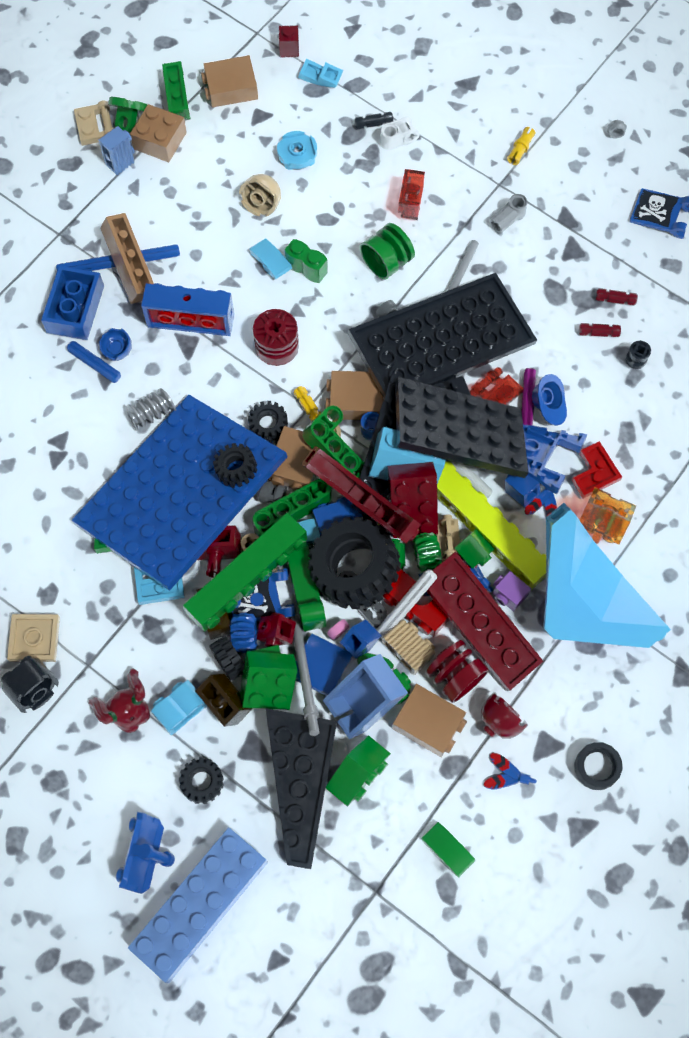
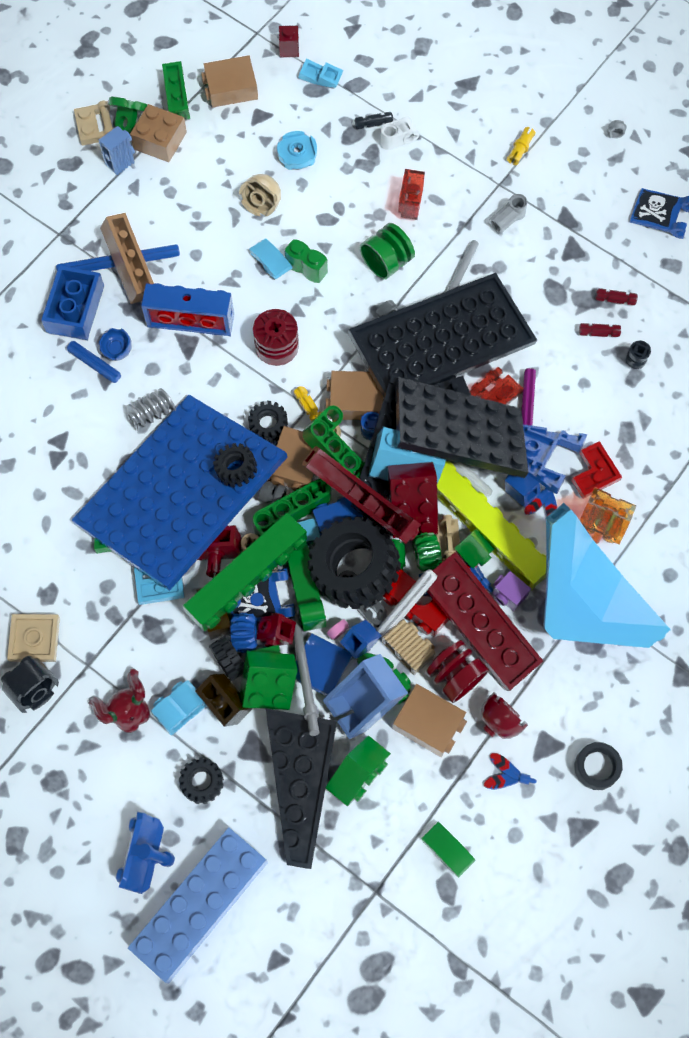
blue piece [532,374,567,426] -> none

